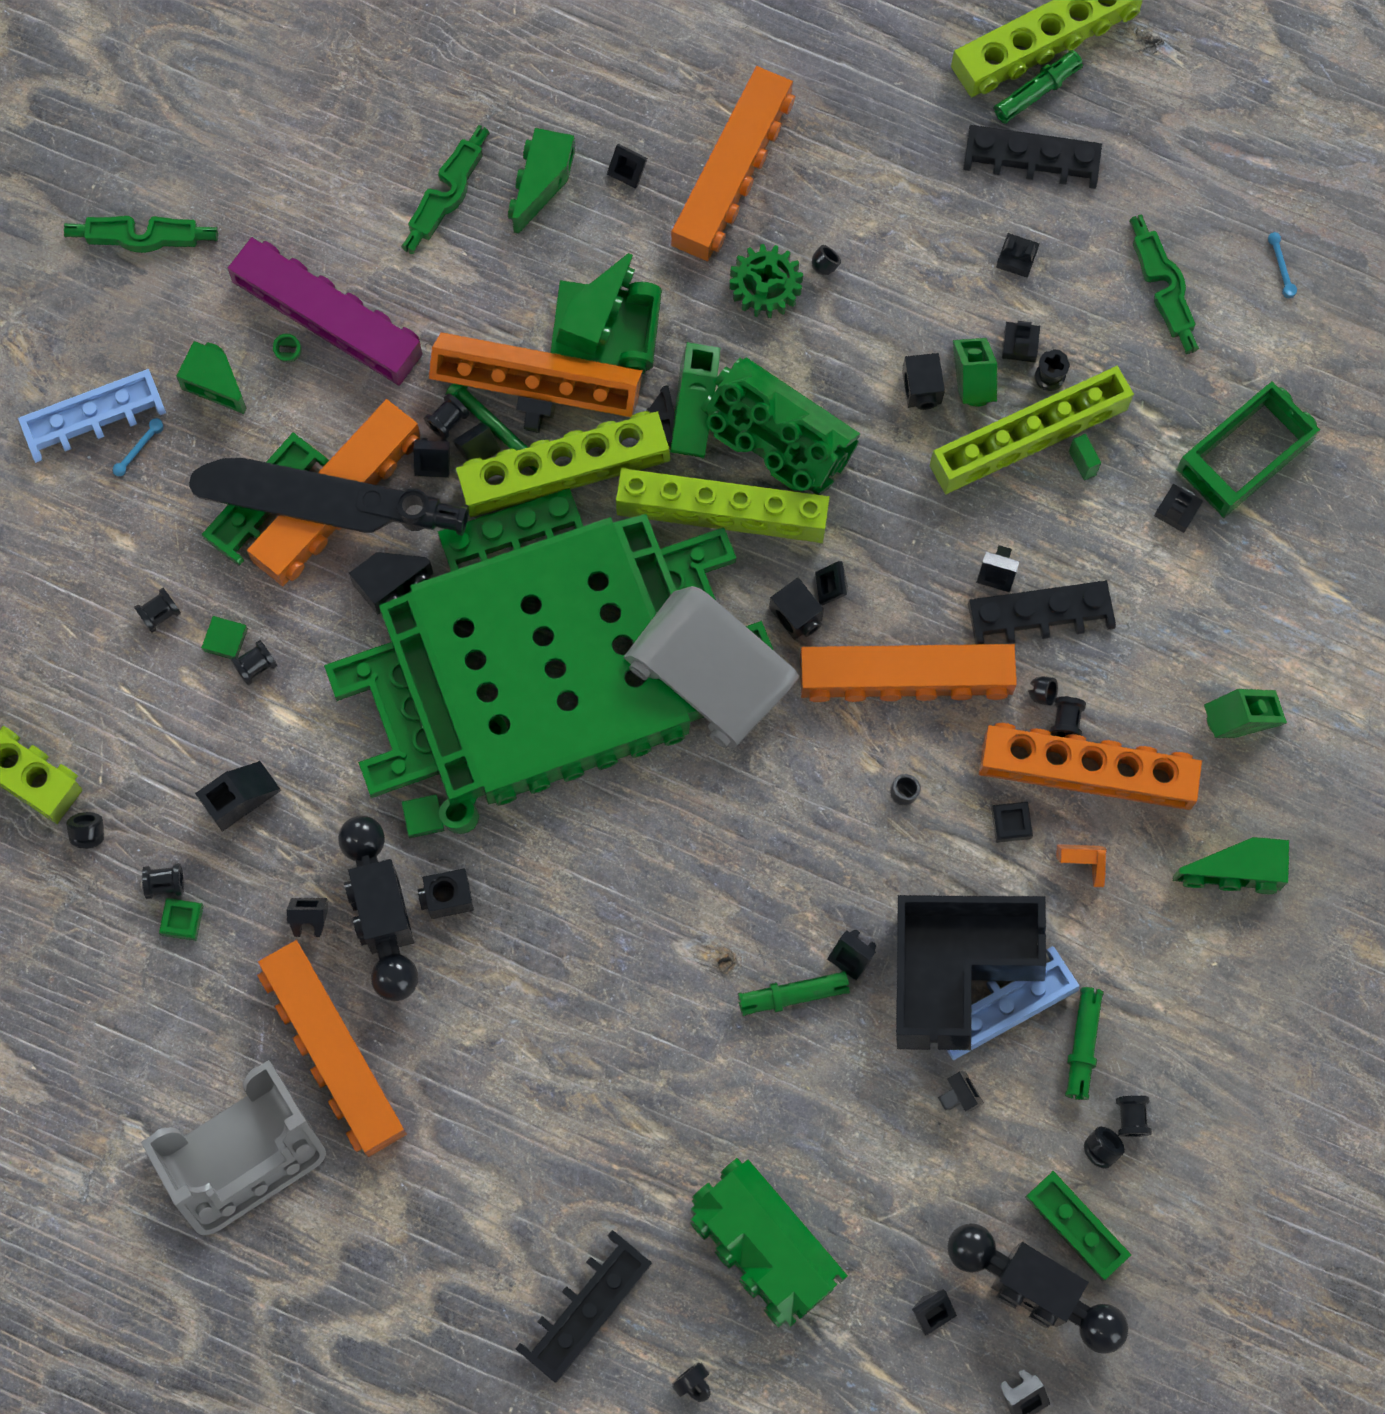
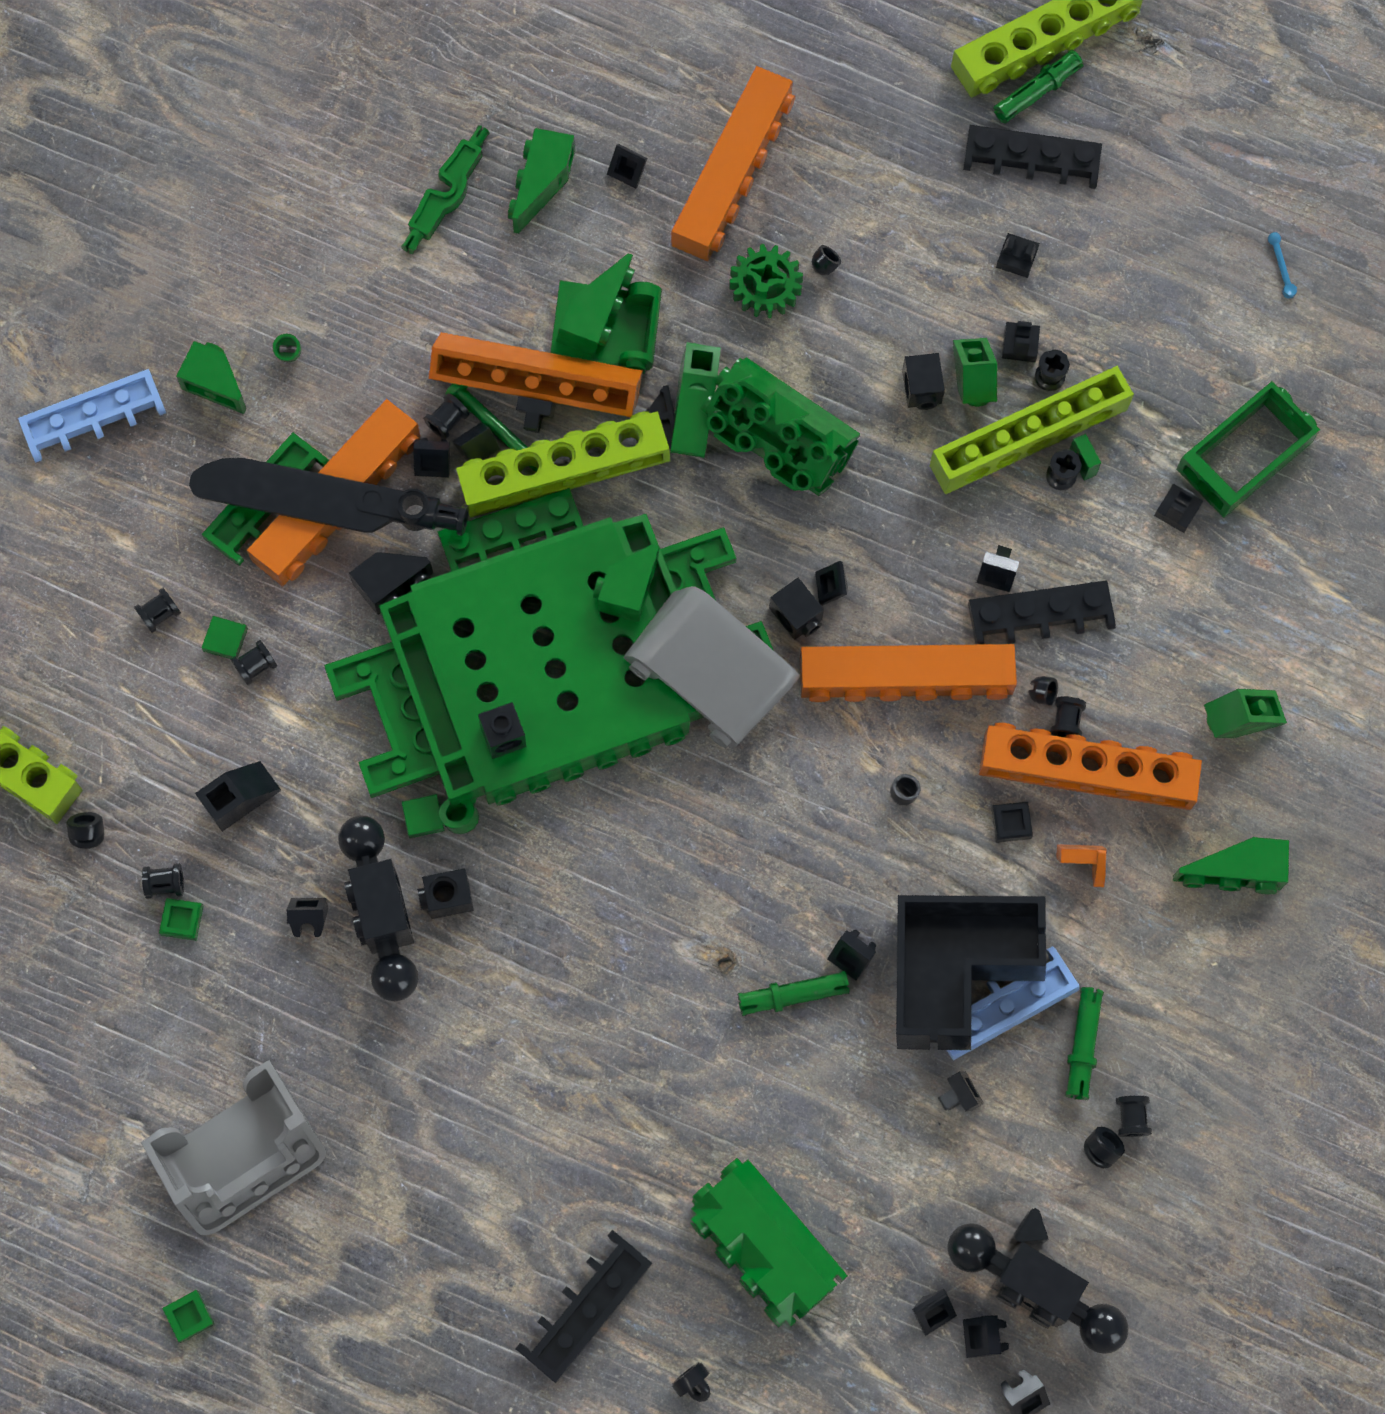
green piece [64,216,218,253] -> none
dark azure hinge [112,418,164,477] -> none
magenta brick [228,237,423,386] -> none
orange brick [257,940,407,1157] -> none
lime brick [616,468,830,543] -> none
green plate [1025,1171,1131,1282] -> none
green piece [1129,214,1199,354] -> none
none -> green tile [162,1290,215,1343]
none -> black brick [478,702,527,759]
none -> green slope [593,544,659,622]
none -> black tile [963,1315,1009,1358]
none -> black slope [1010,1208,1049,1246]
none -> black bush [1046,449,1082,491]

